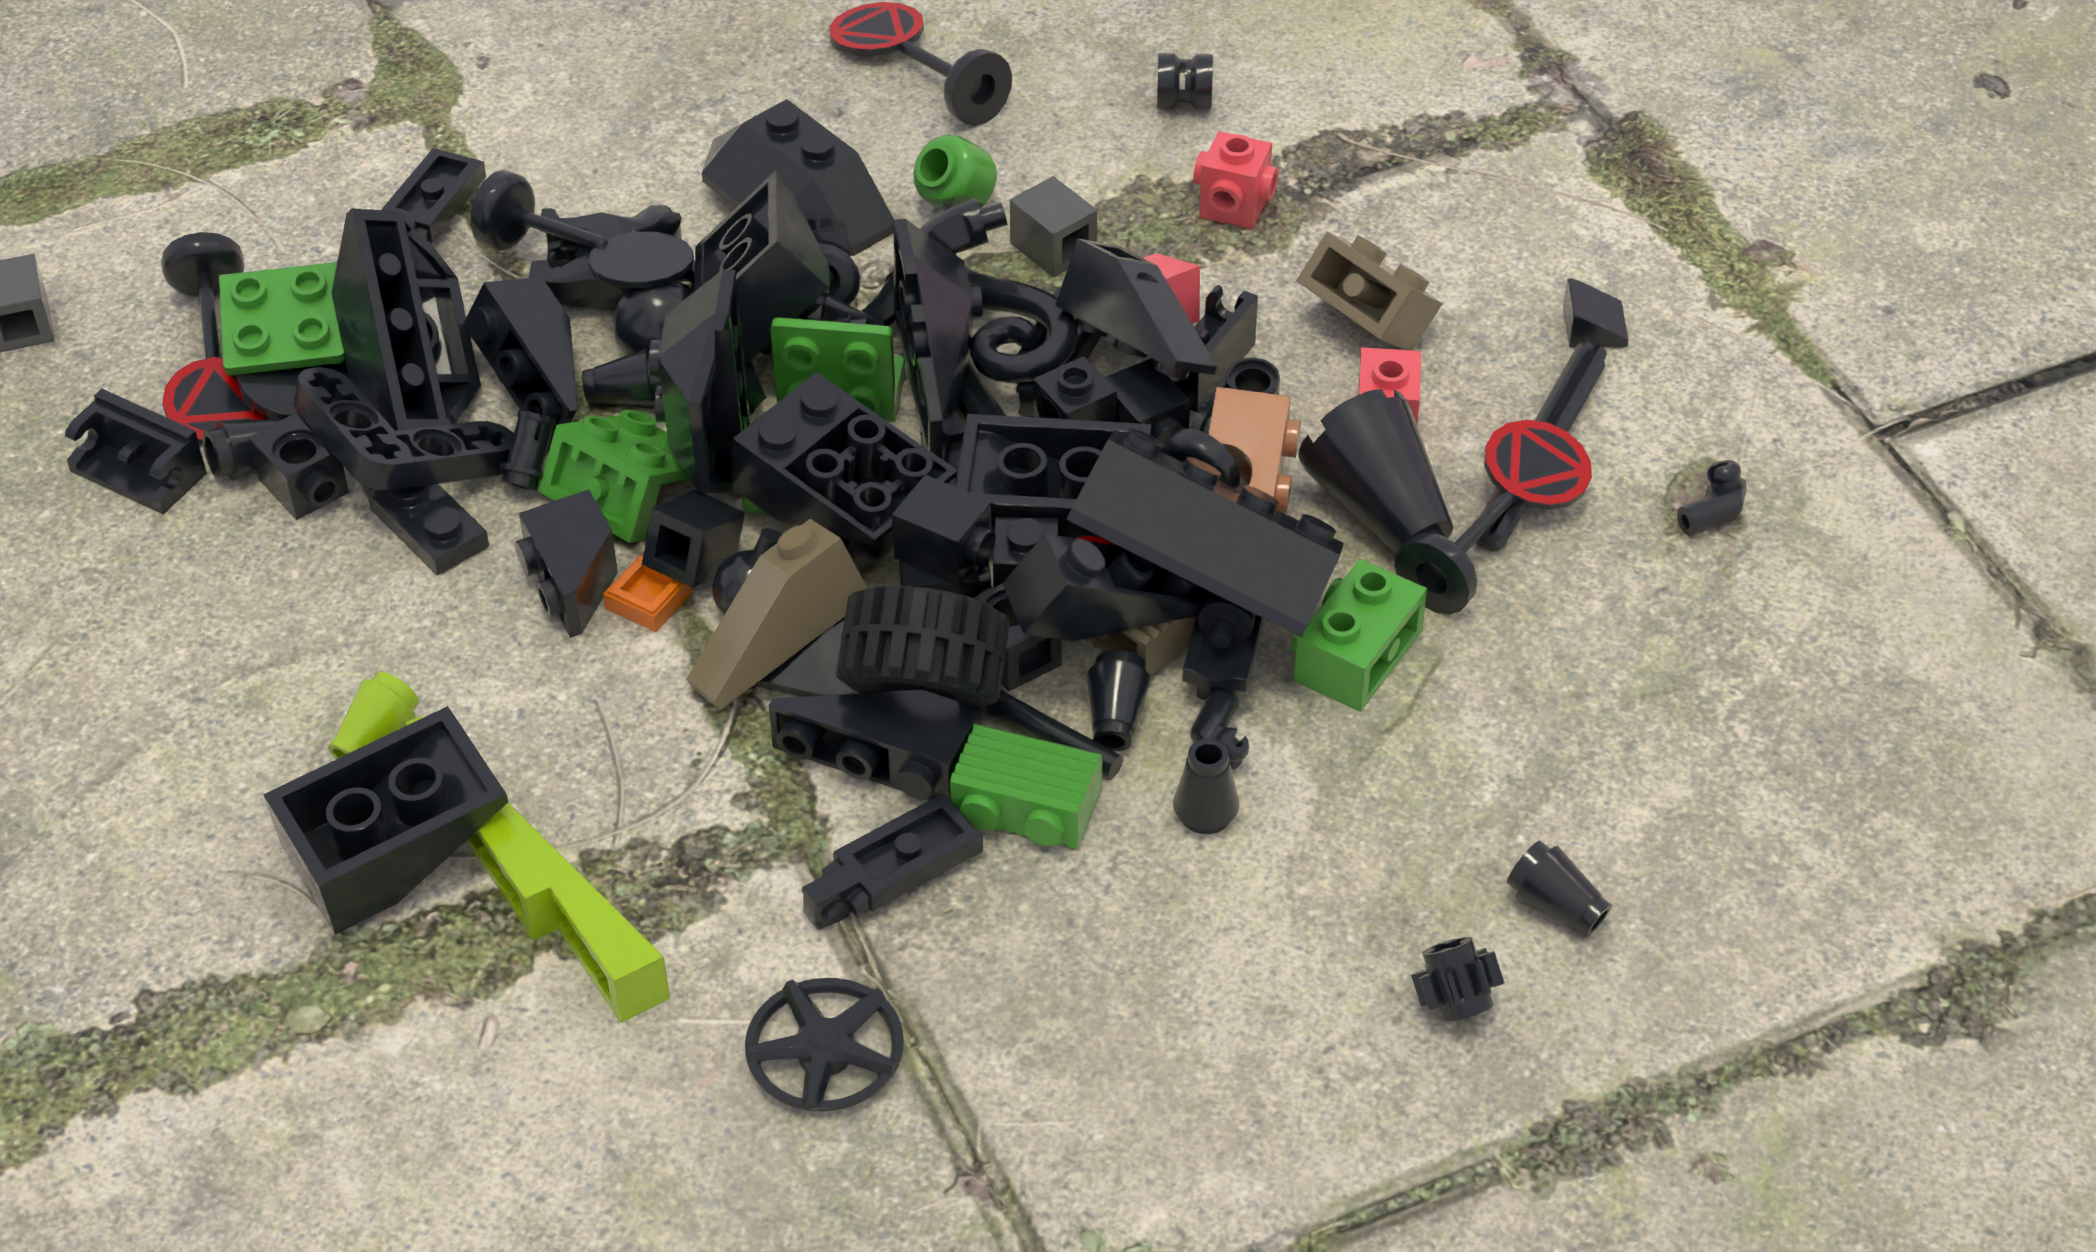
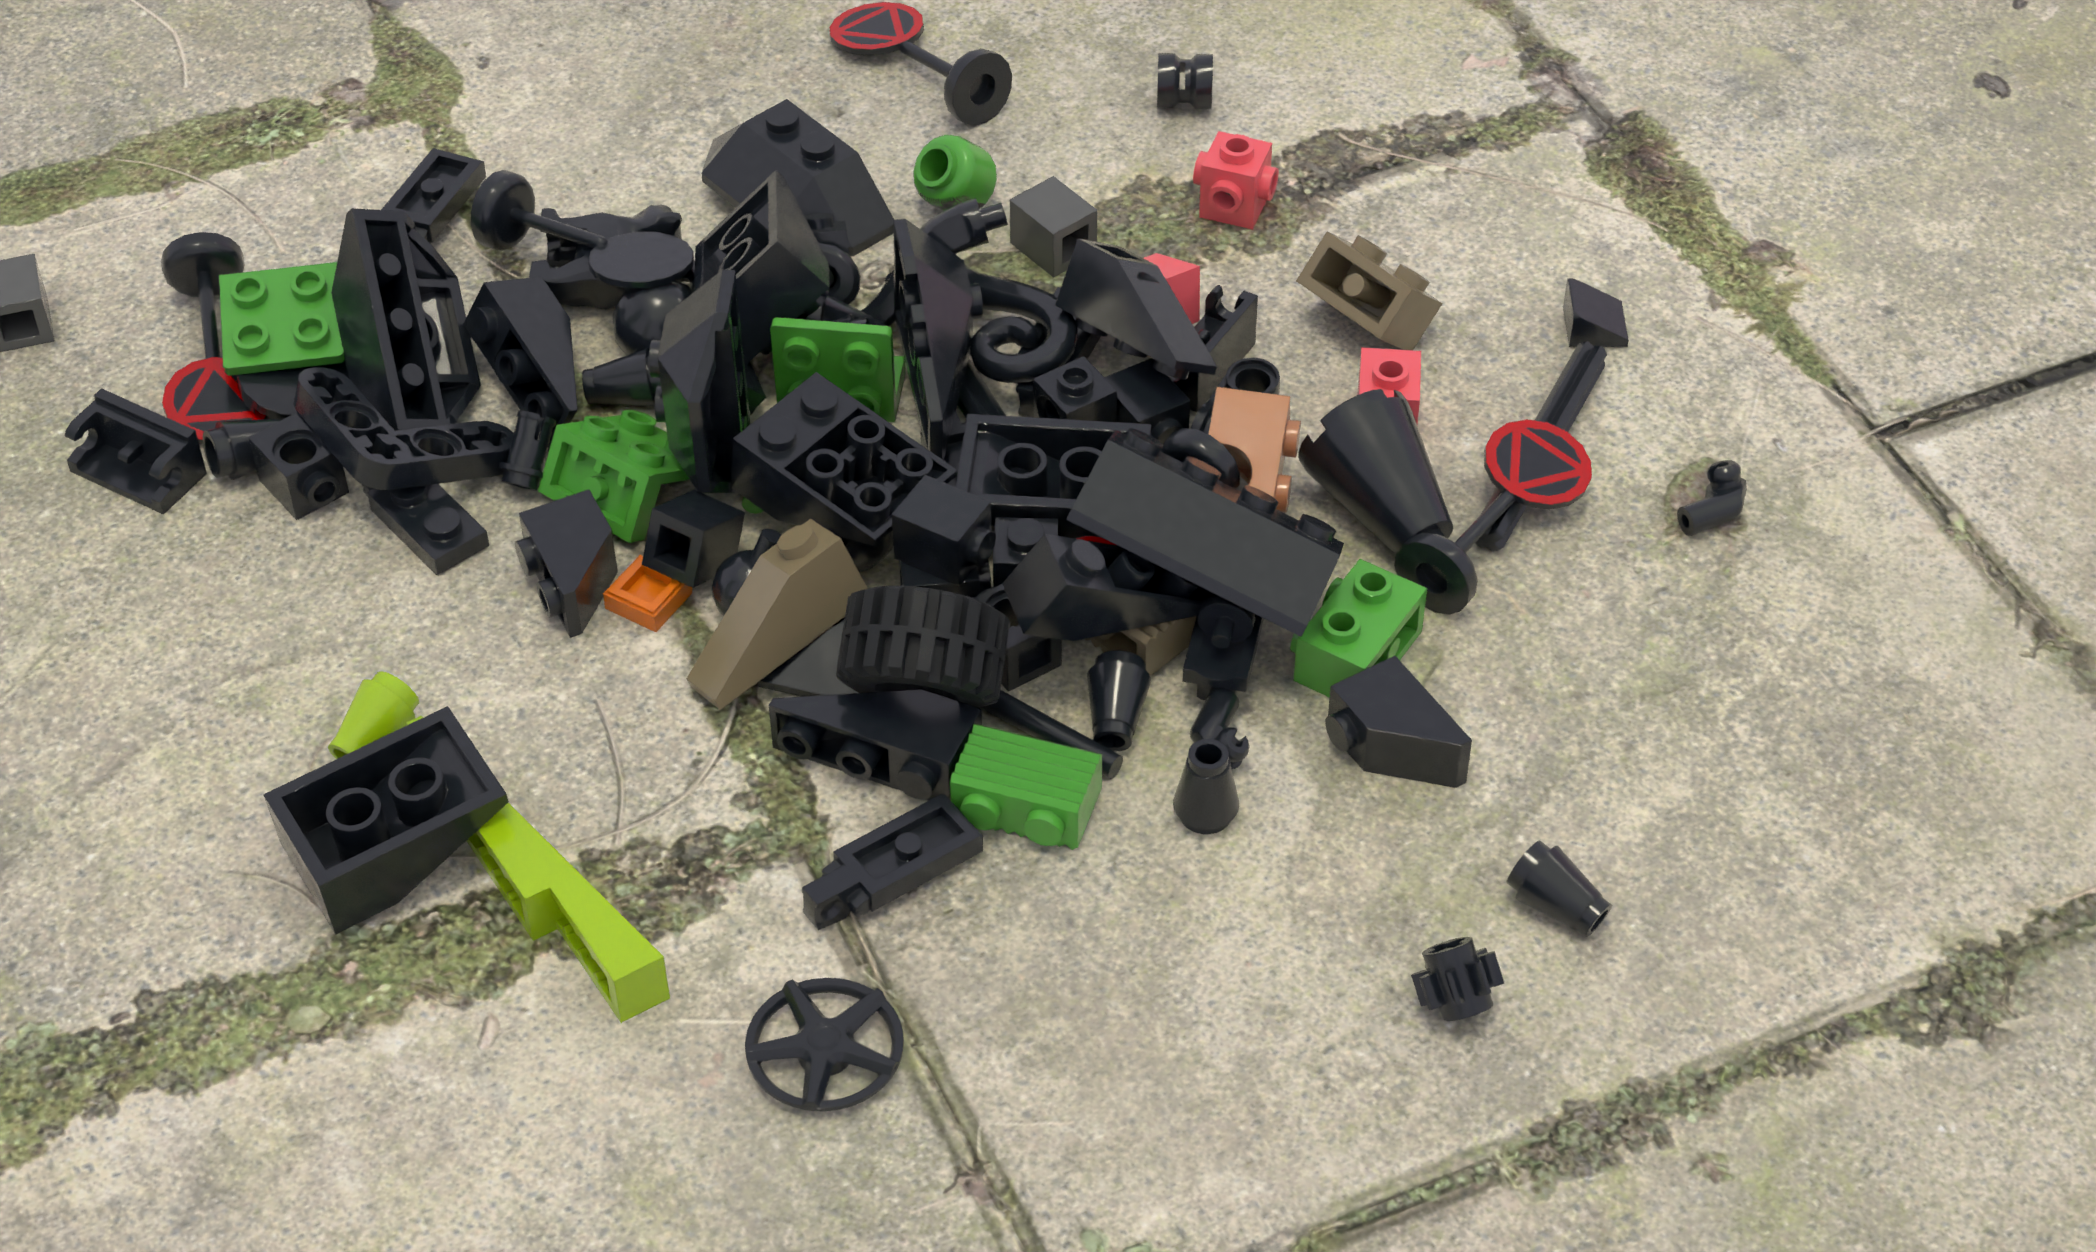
none -> black slope [1325,656,1472,788]

